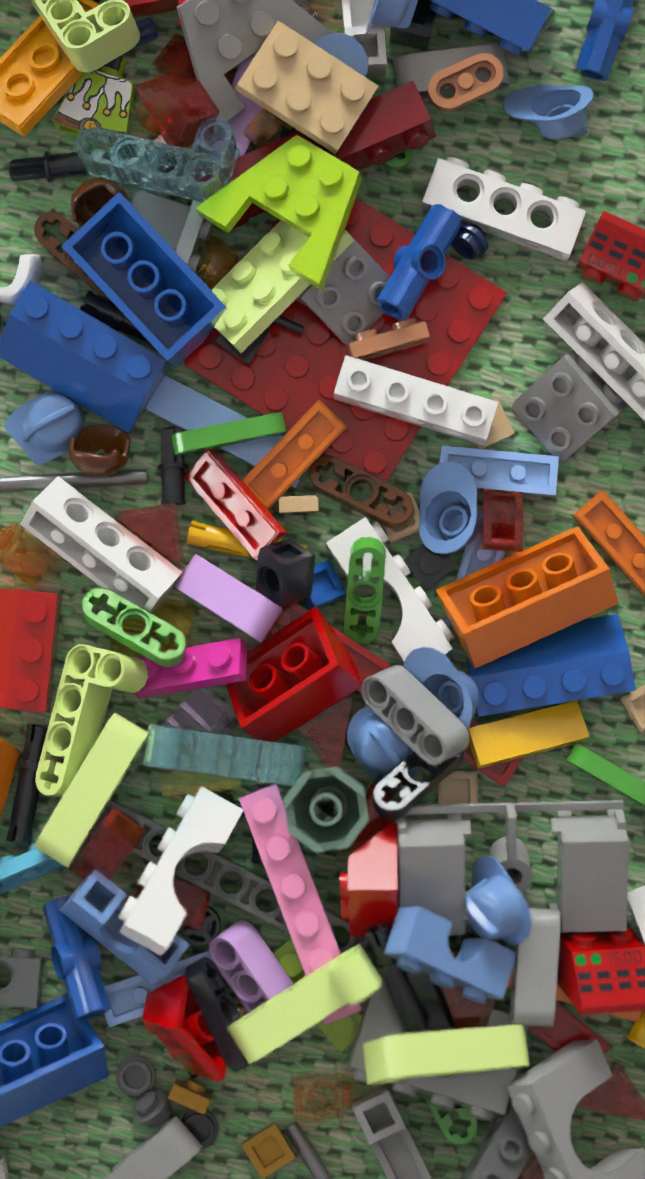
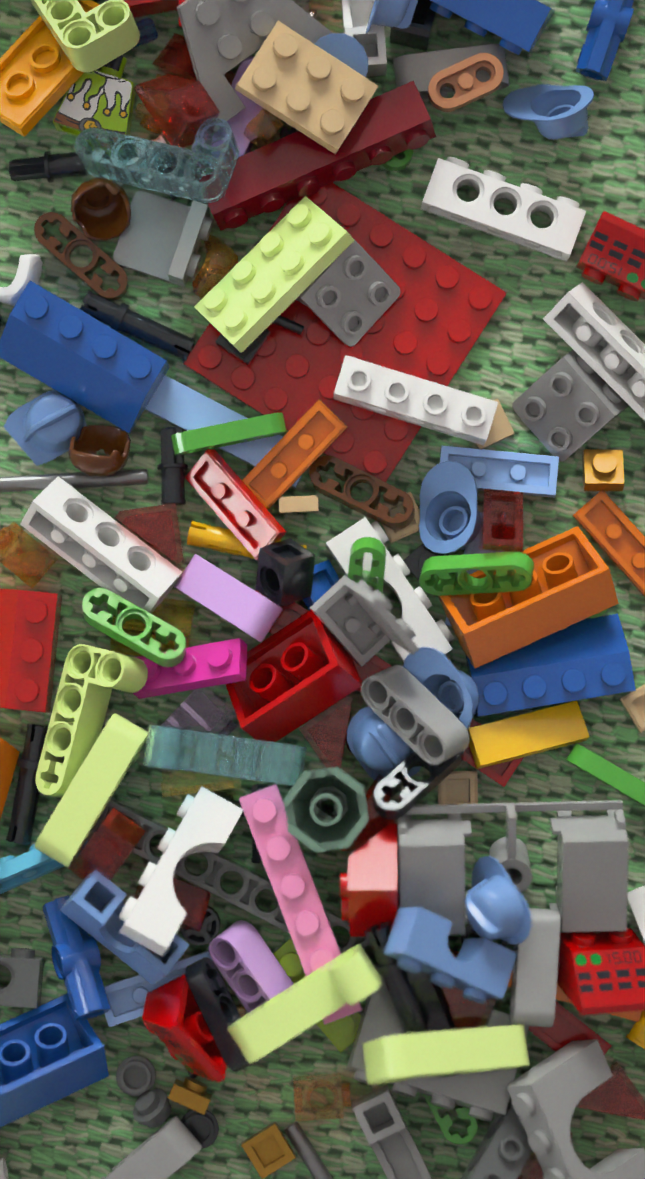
blue slope [61,192,227,368] -> none
lime wing [195,135,362,291] -> none
nougat plate [349,318,430,361] -> none
blue piece [377,204,462,320] -> none
dark blue plate [451,223,489,260] -> none
none -> light grey bracket [310,575,419,667]
none -> bright green beam [419,551,534,596]
none -> pearl gold plate [582,449,625,491]

